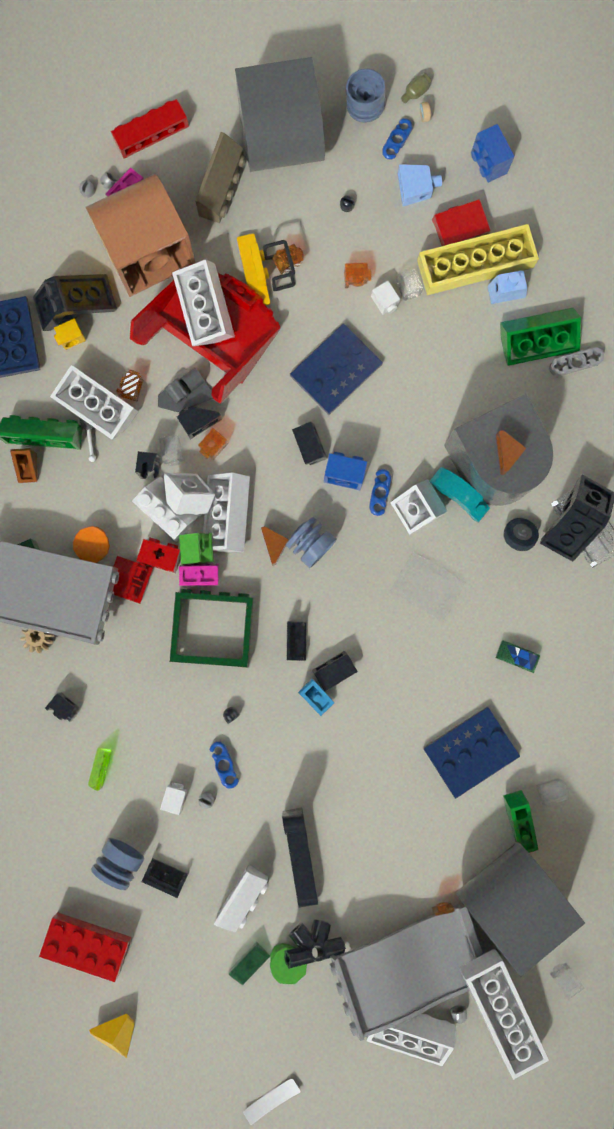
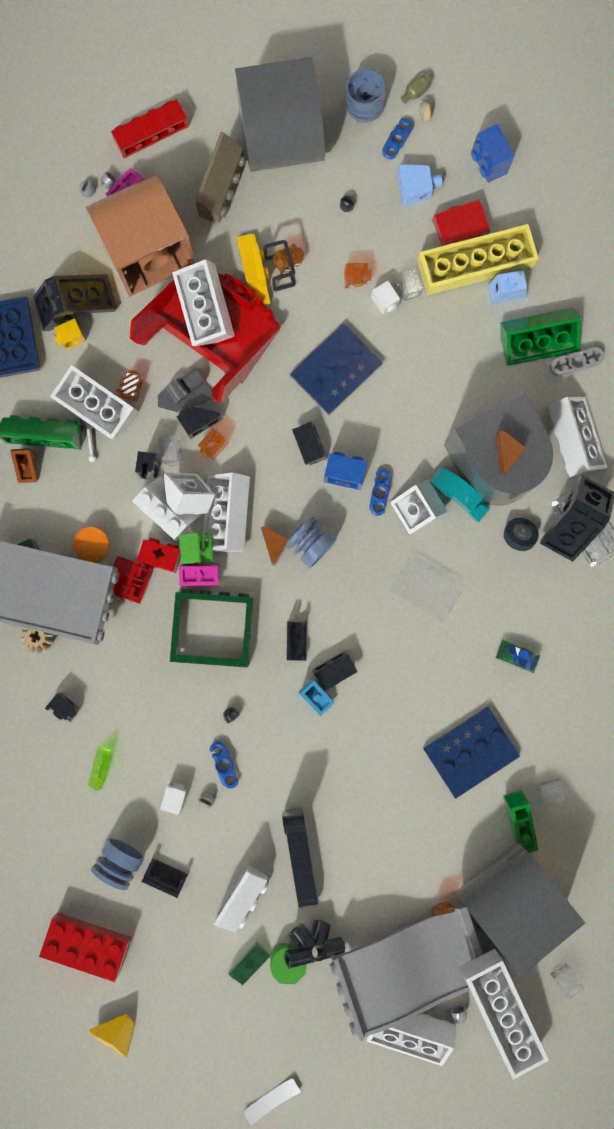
none -> white slope [548,397,608,477]

